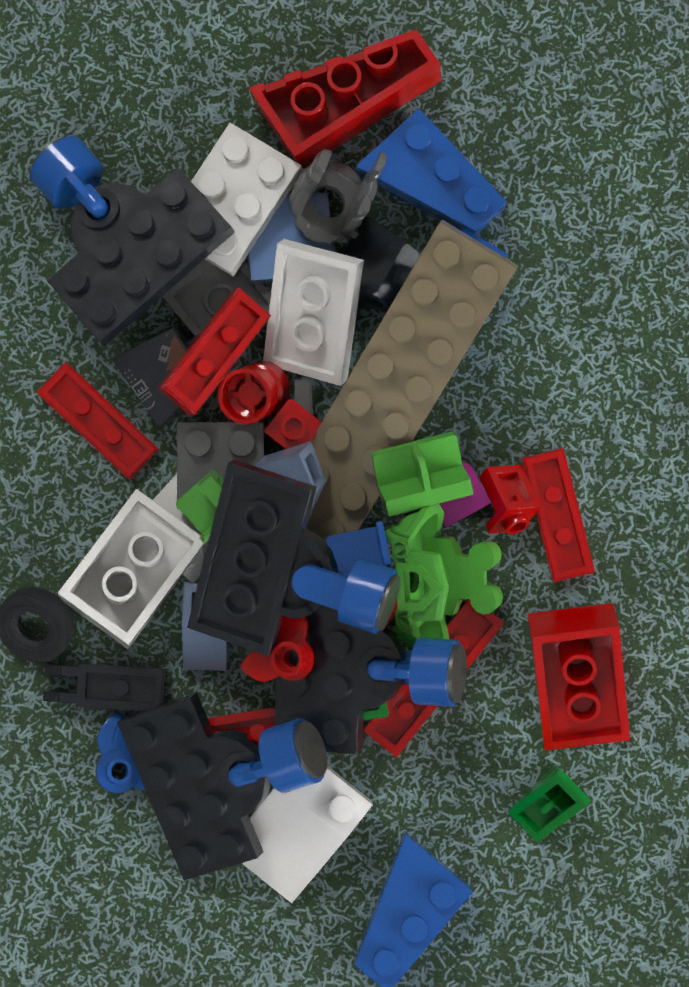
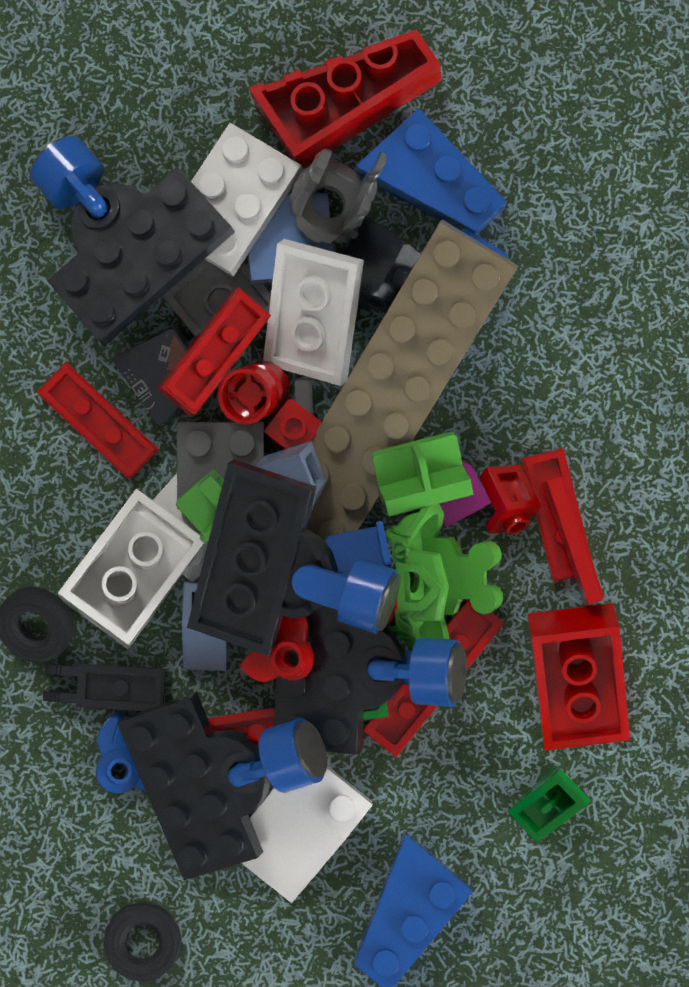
none -> black tyre [103,902,182,982]
none -> red tile [543,476,604,605]

